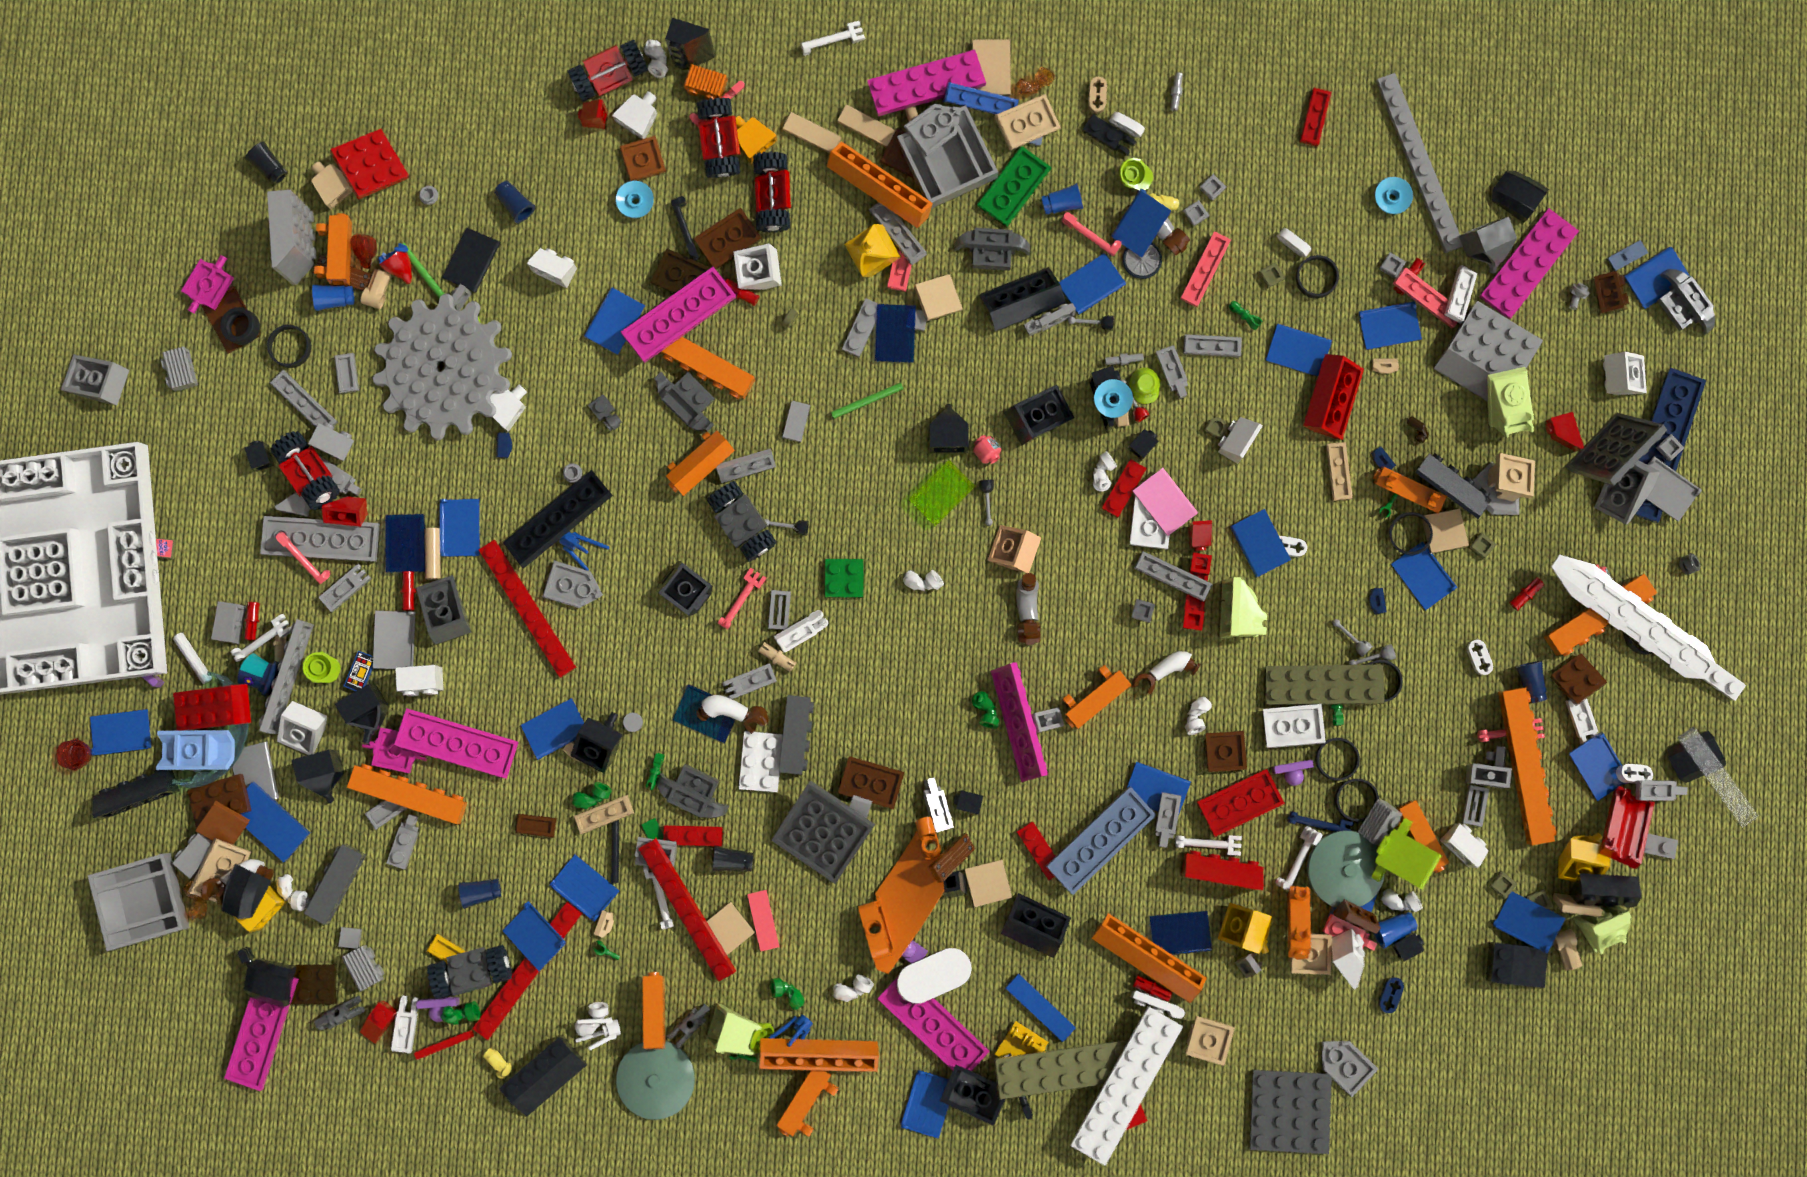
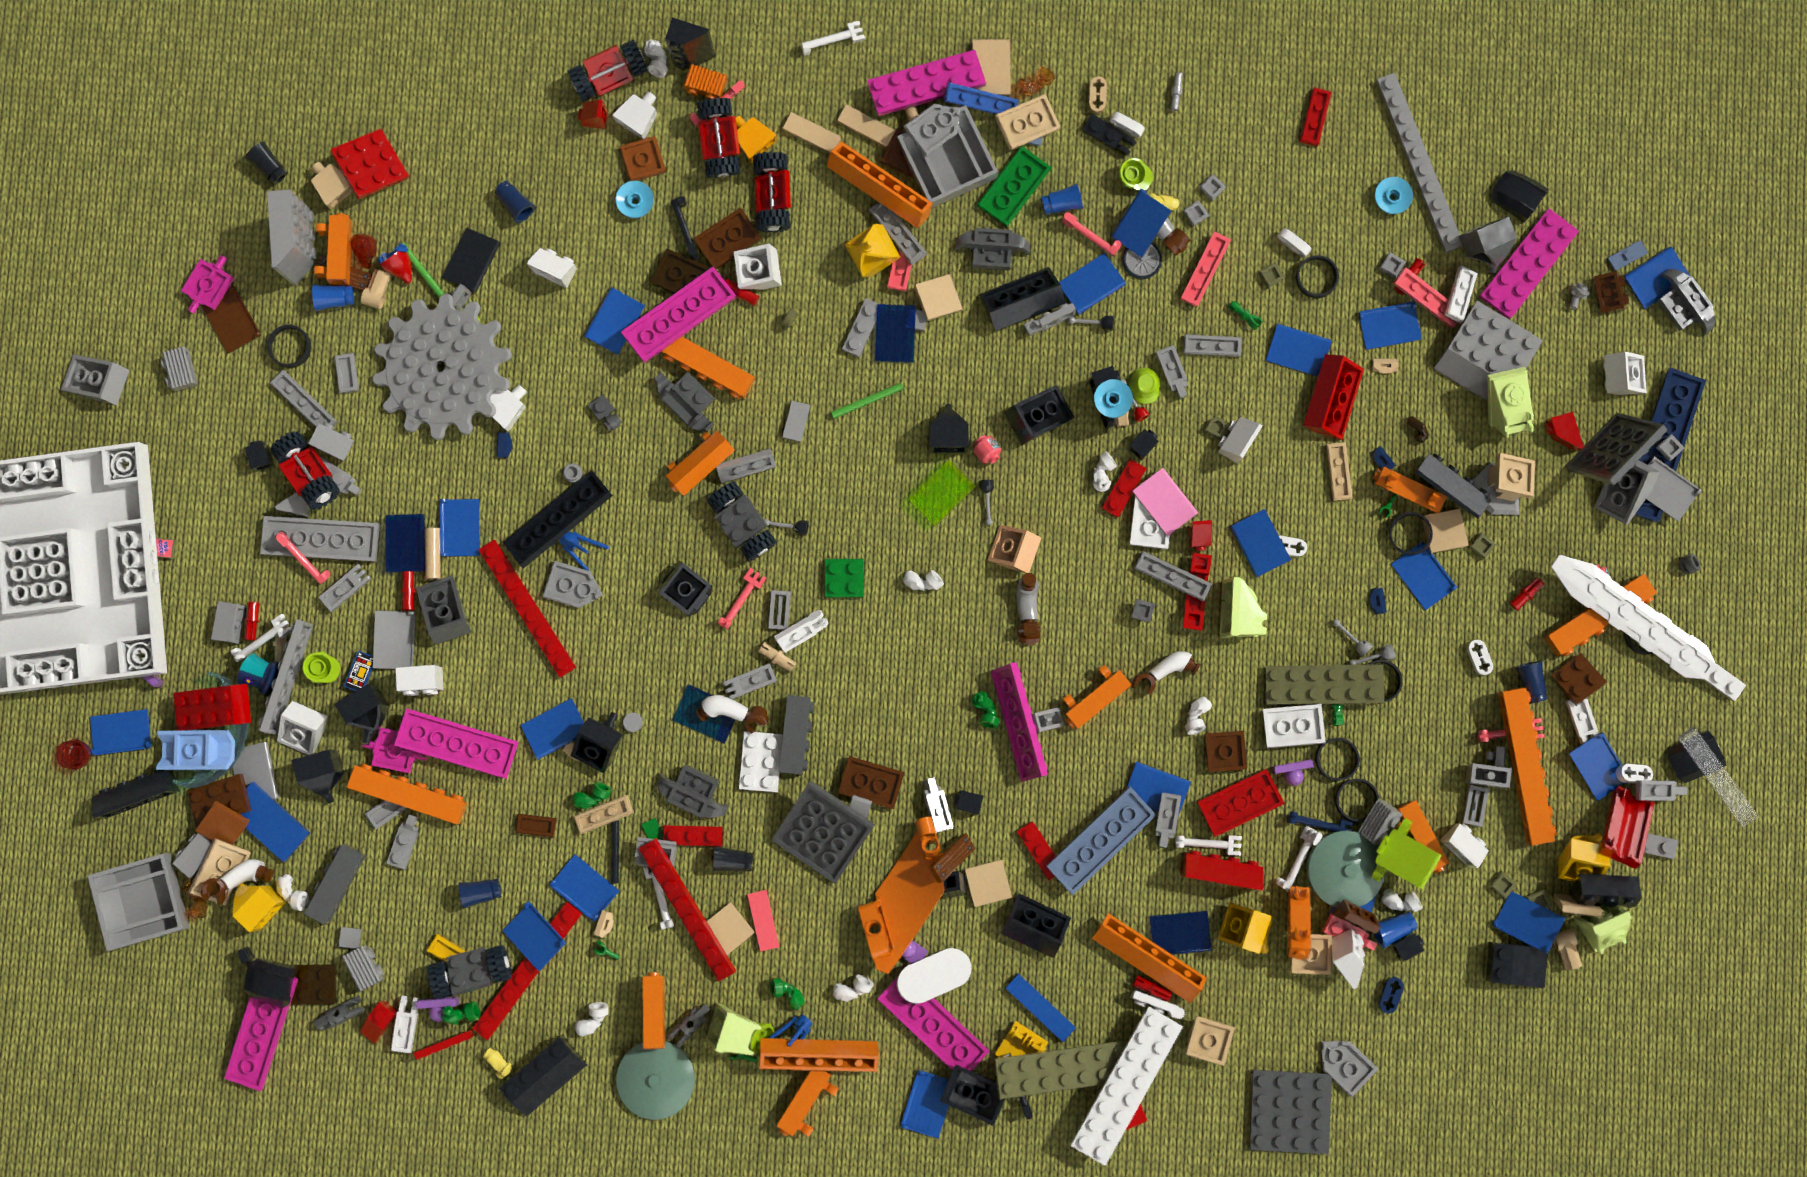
white axle [173,633,212,684] -> none
black tyre [220,307,260,345] -> none
black slope [222,864,271,919] -> none
red slope [322,496,368,527] -> none
light grey plate [419,186,439,205] -> none
white plant [575,1017,621,1050] -> none
green piece [645,753,665,790] -> none
light grey bar [1105,353,1144,365] -> none
flat silver tile [1235,953,1262,978] -> none

